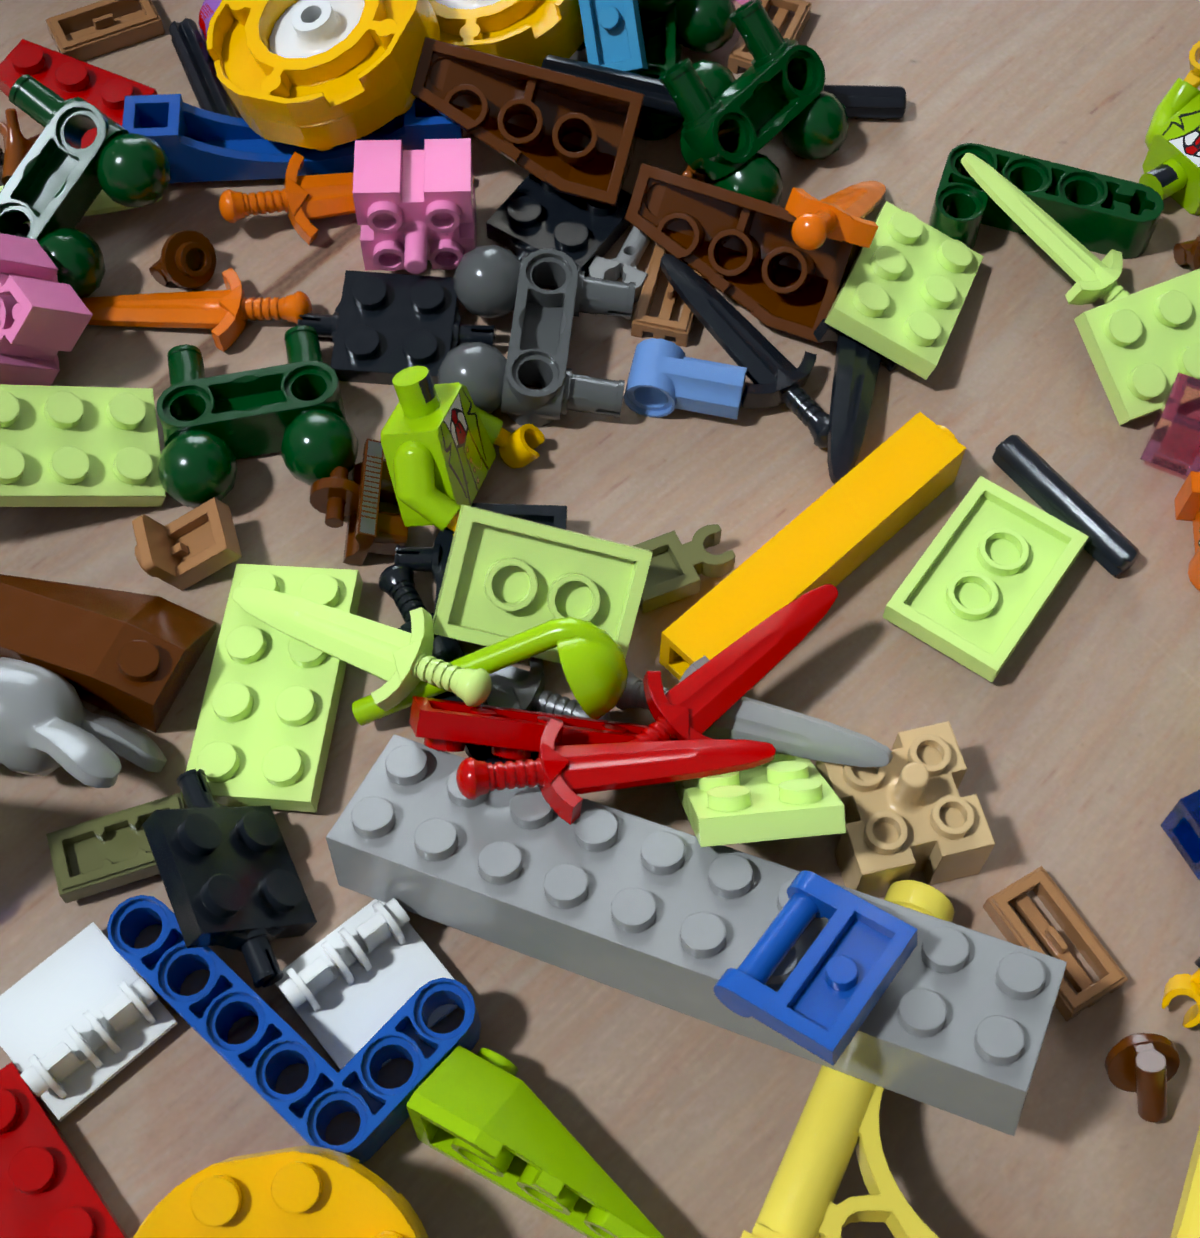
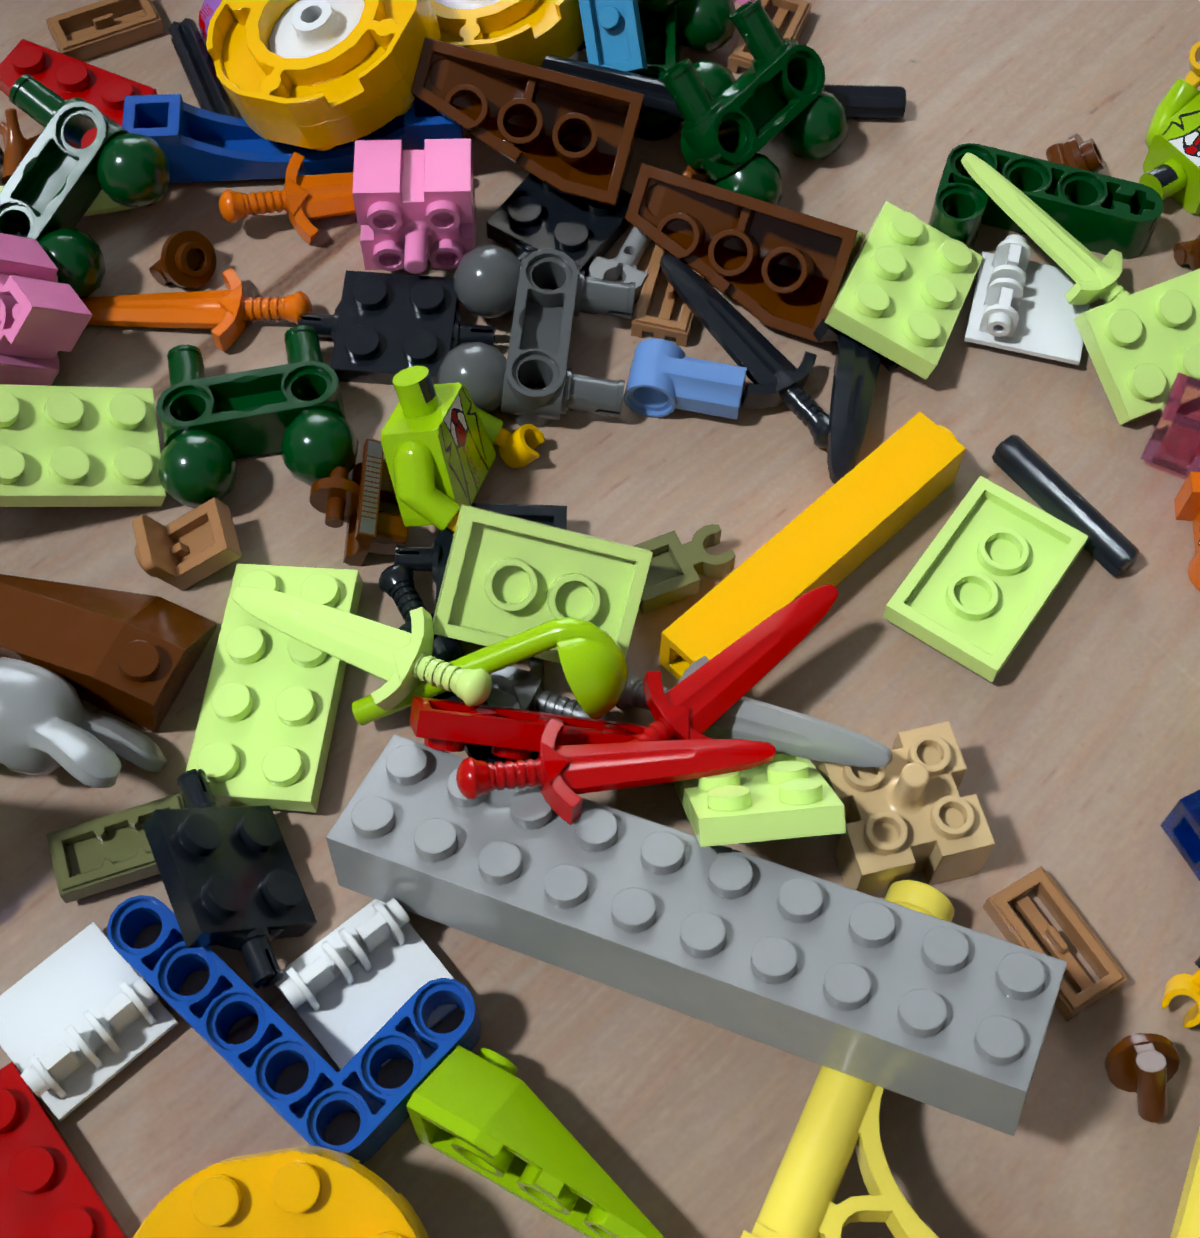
blue plate [713,870,918,1066] -> none
orange sword [785,180,886,250] -> none
none -> white hinge [964,234,1089,365]
none -> reddish brown plate [1046,133,1105,173]

